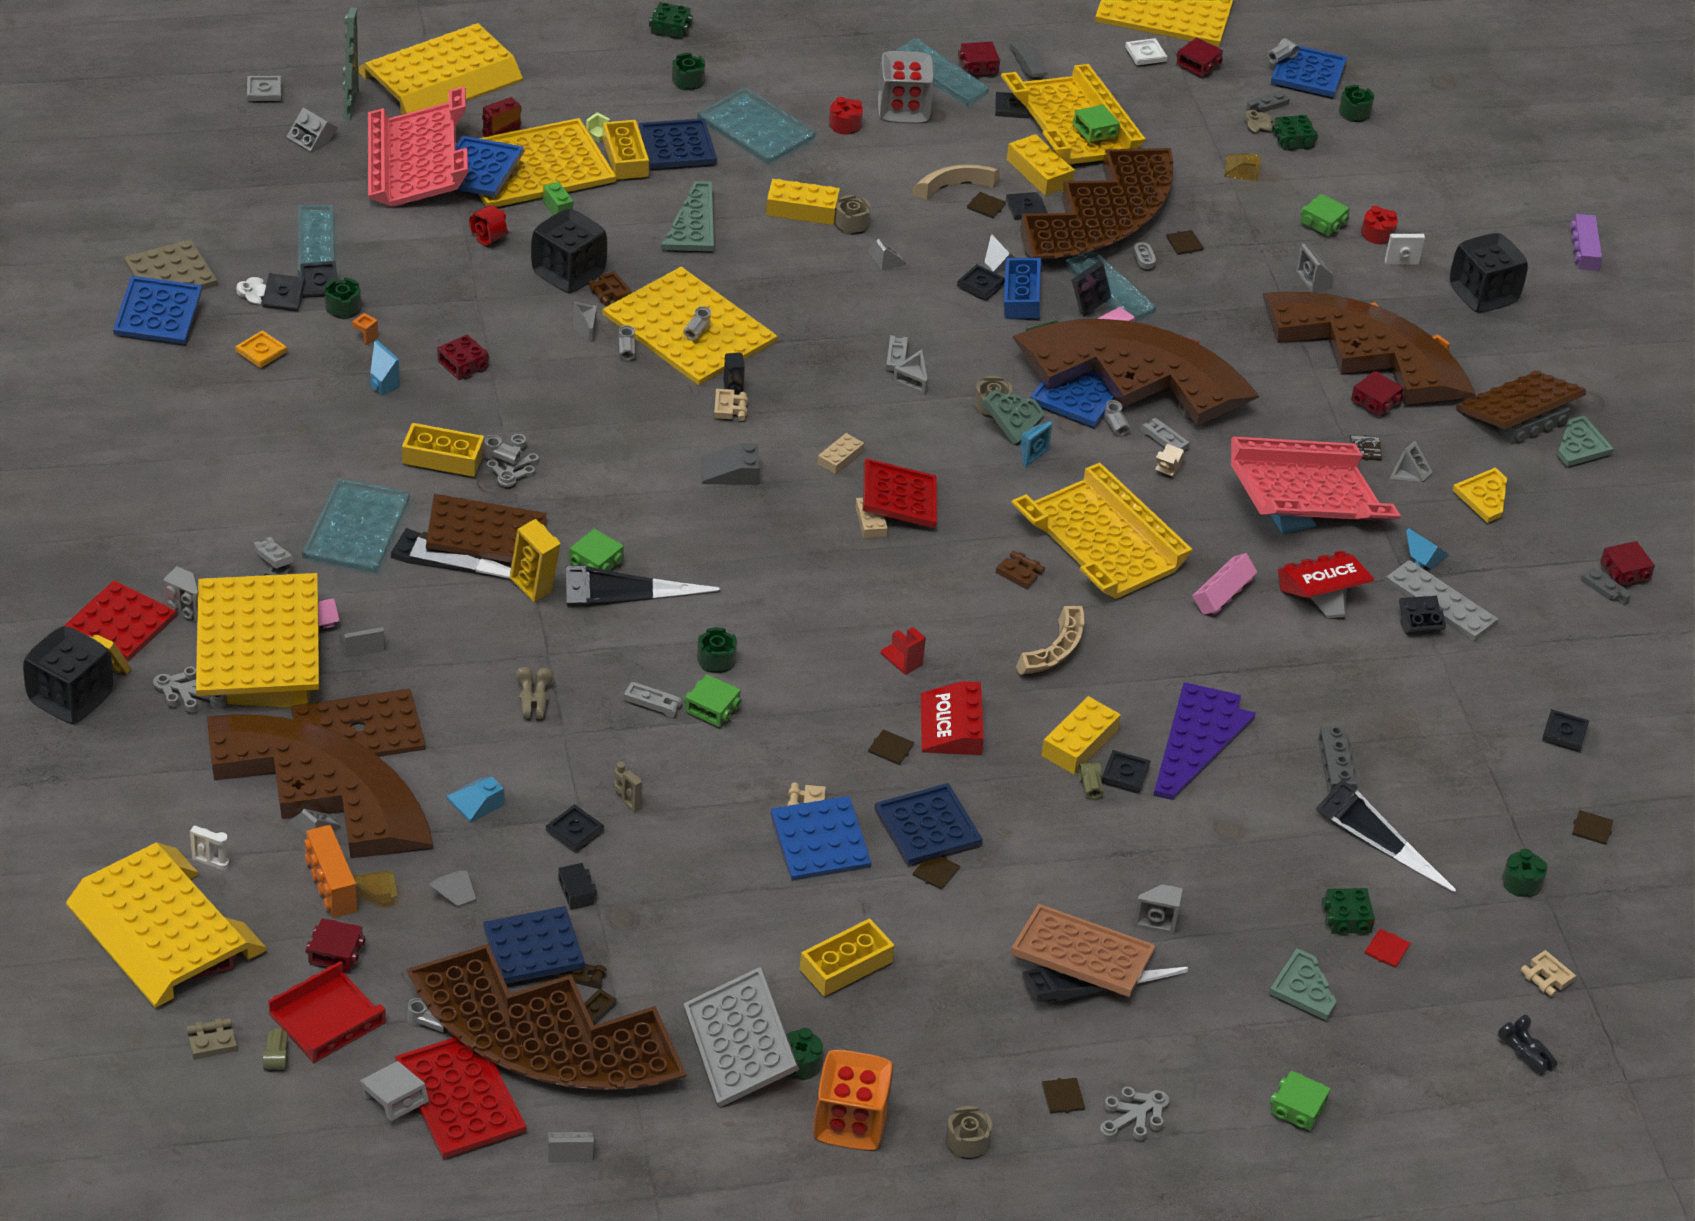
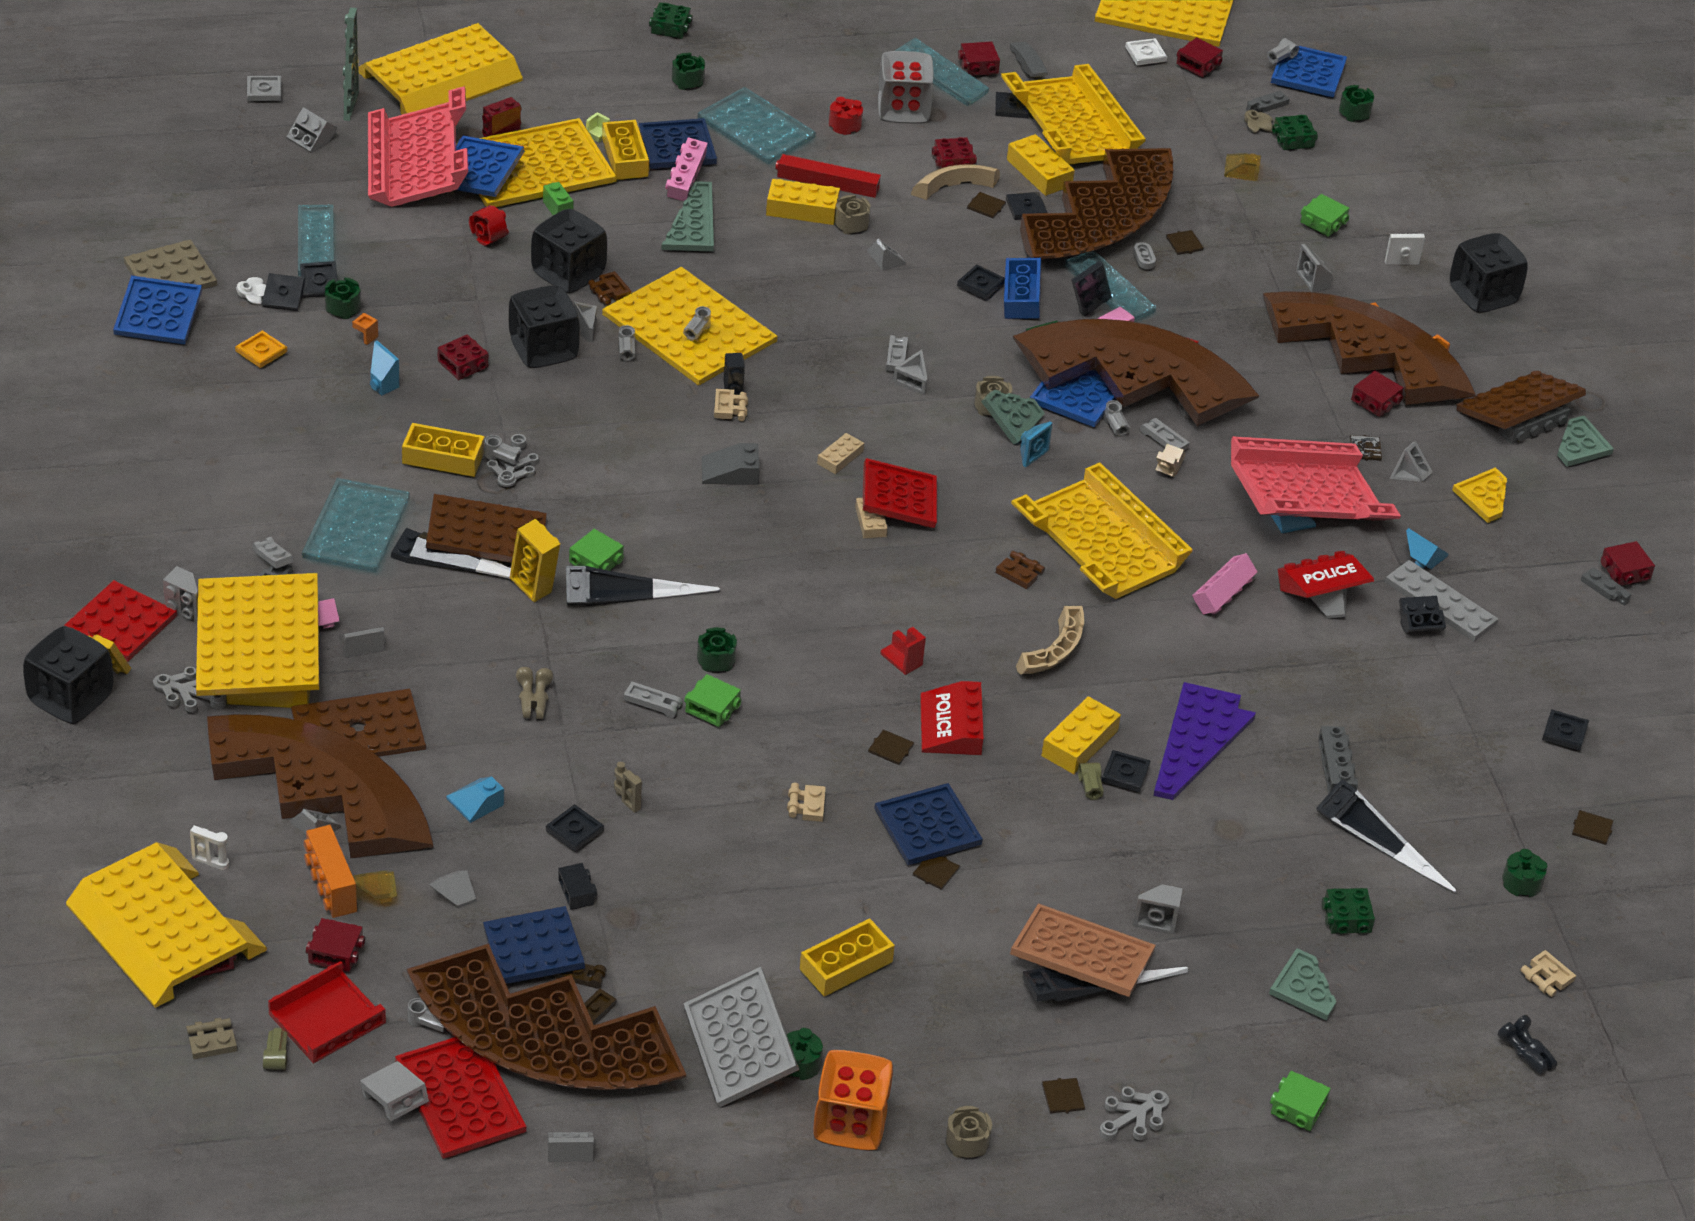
blue plate [770,796,871,881] -> none
slope [984,234,1018,273] -> none
bright green brick [1072,105,1120,143] -> none
red brick [1361,206,1398,244] -> none
red piece [1364,928,1411,968] -> none
medium lavender brick [1570,214,1602,271] -> none
none -> black piece [508,285,580,367]
none -> bright pink brick [665,138,707,201]
none -> red brick [775,154,881,198]
none -> dark red brick [932,137,977,169]

